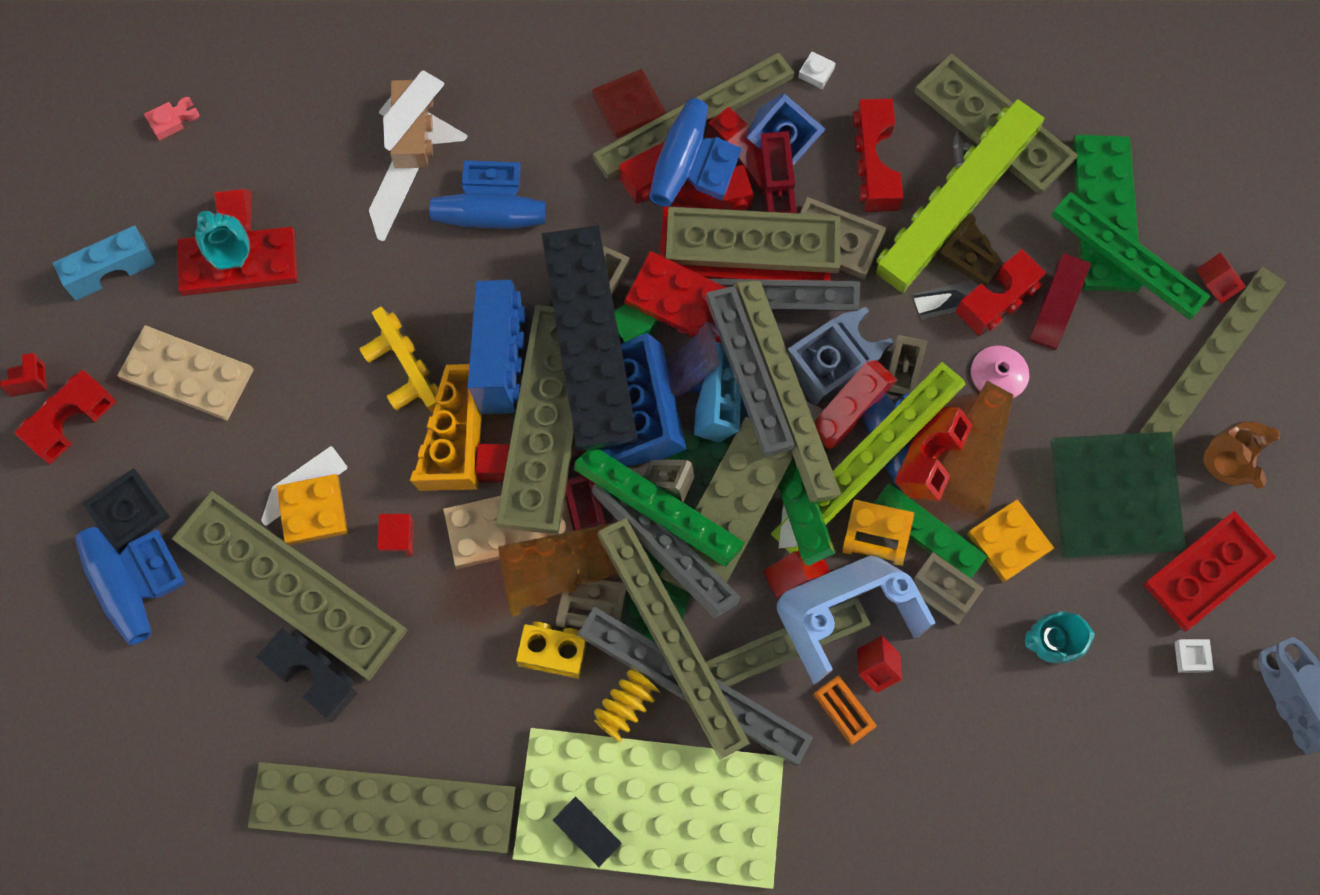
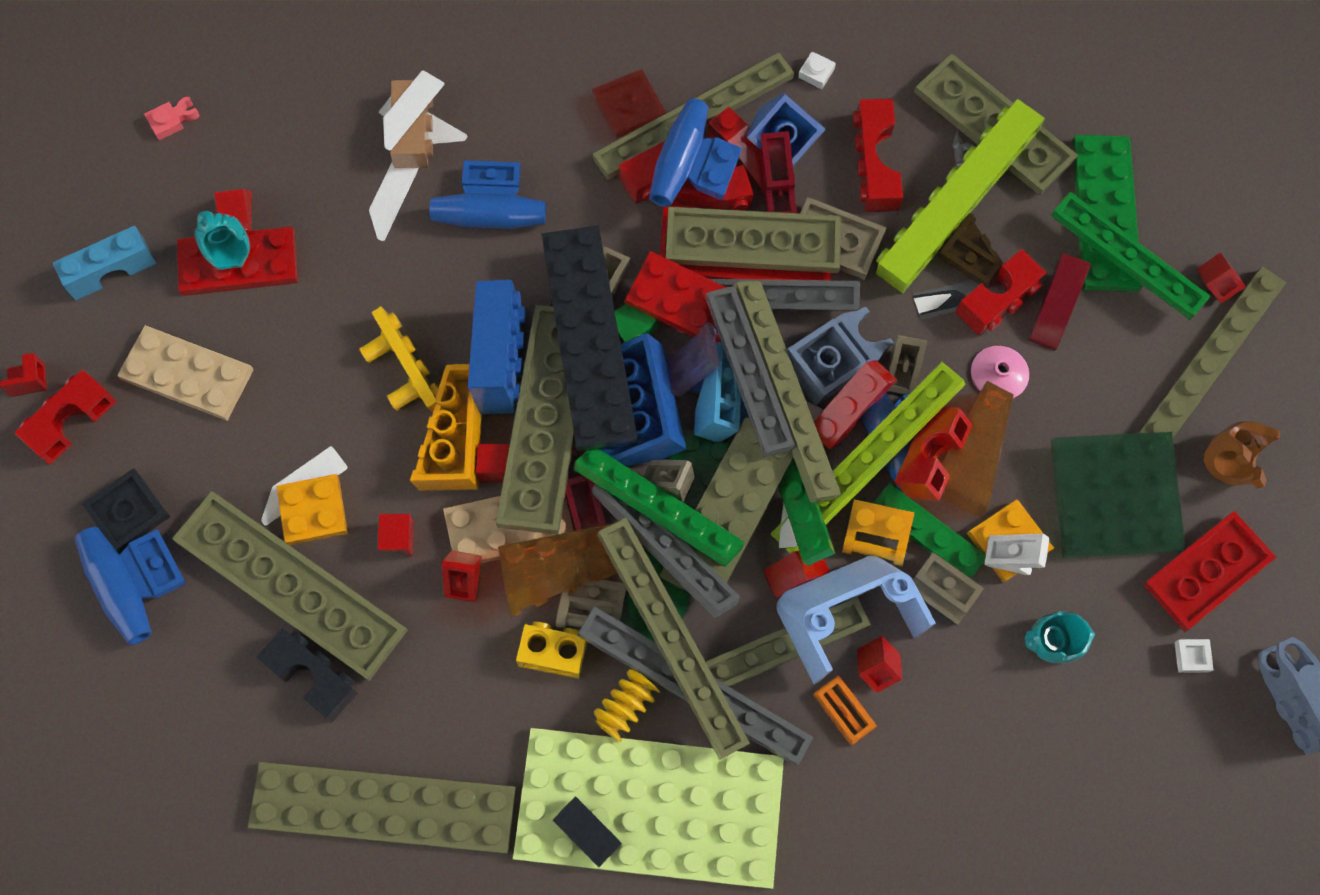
none -> red slope [442,550,482,602]
none -> white slope [985,534,1049,575]

